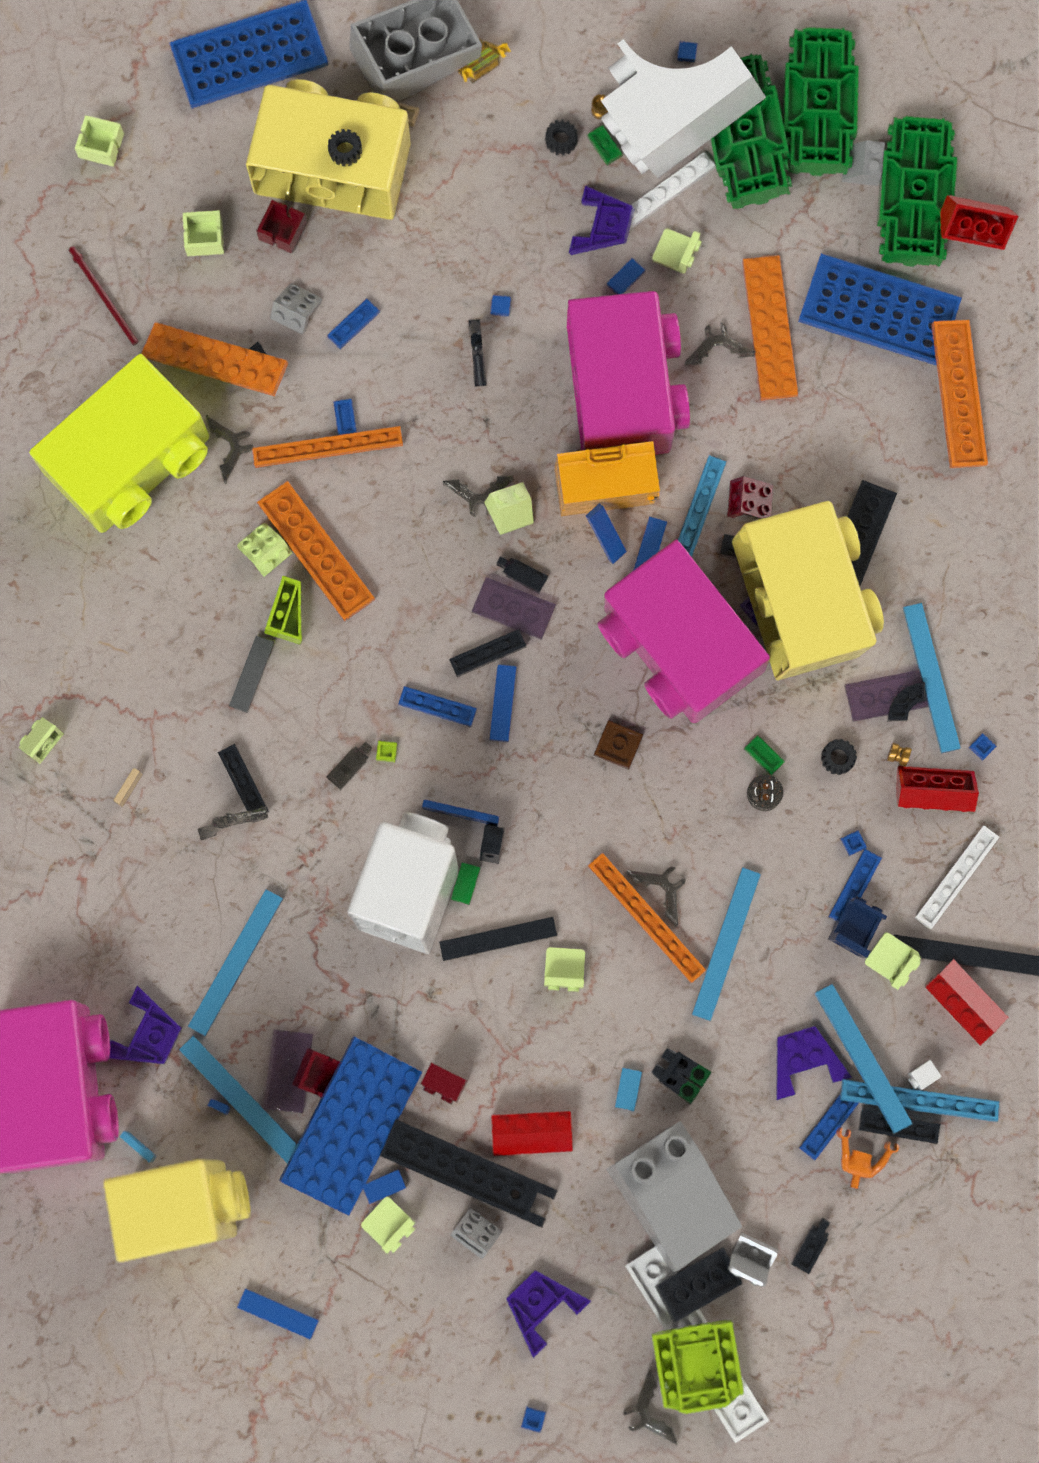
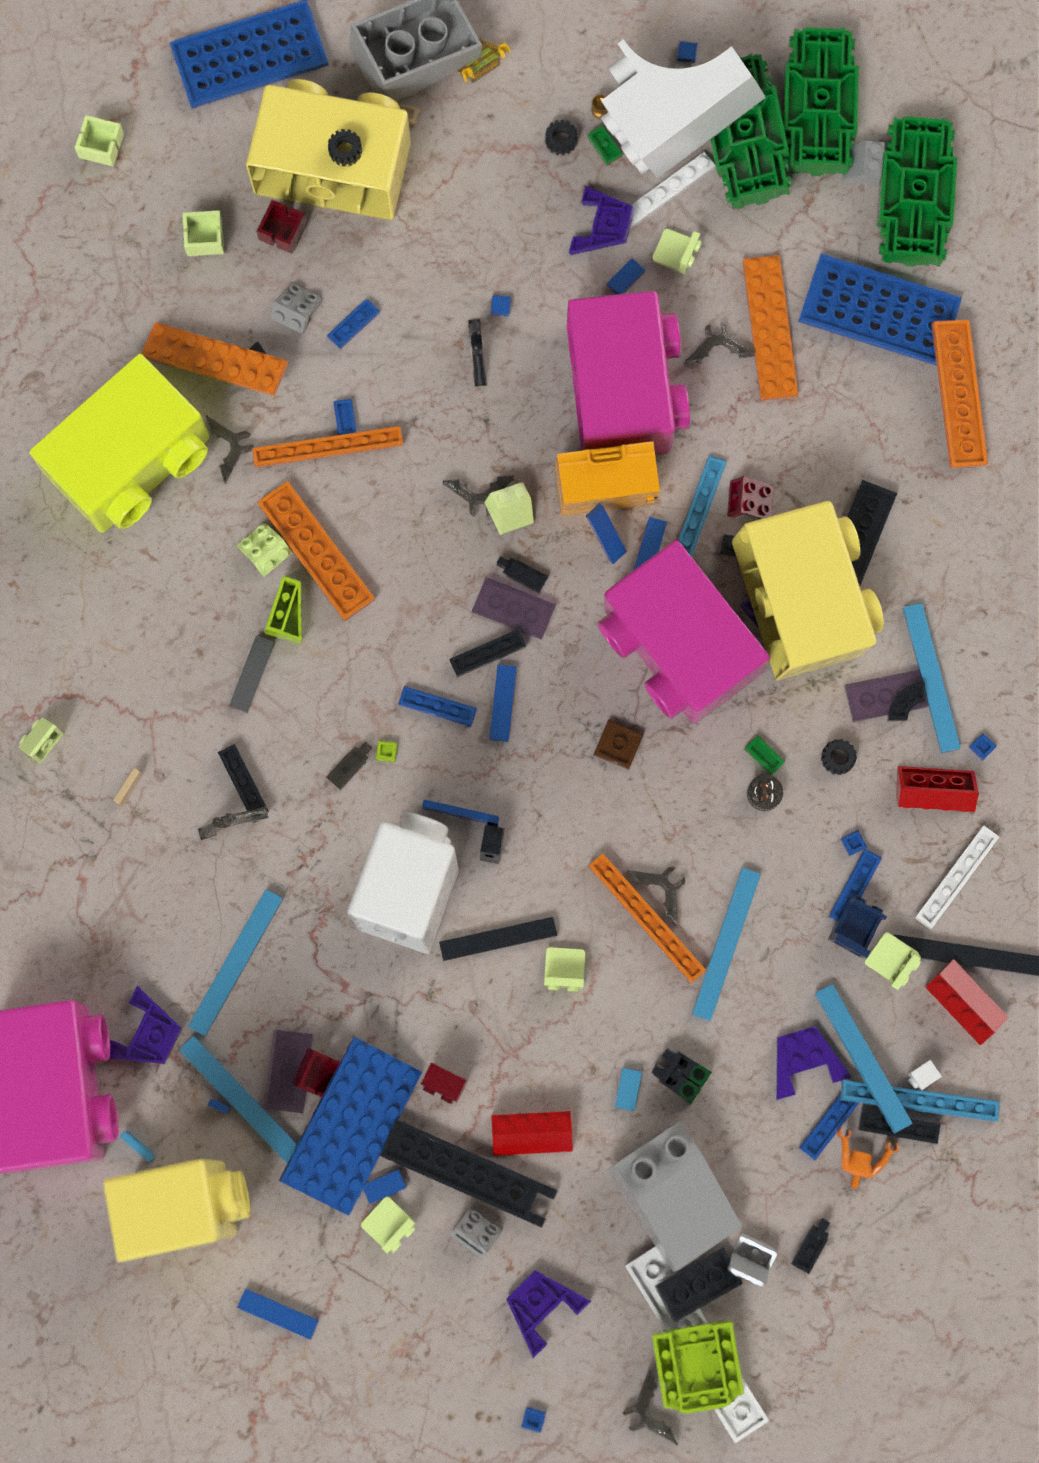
dark red bar [68,246,139,346] -> none
green tile [451,862,481,905] -> none
pearl gold wheel [887,743,912,767] -> none
red slope [940,195,1019,250] -> none

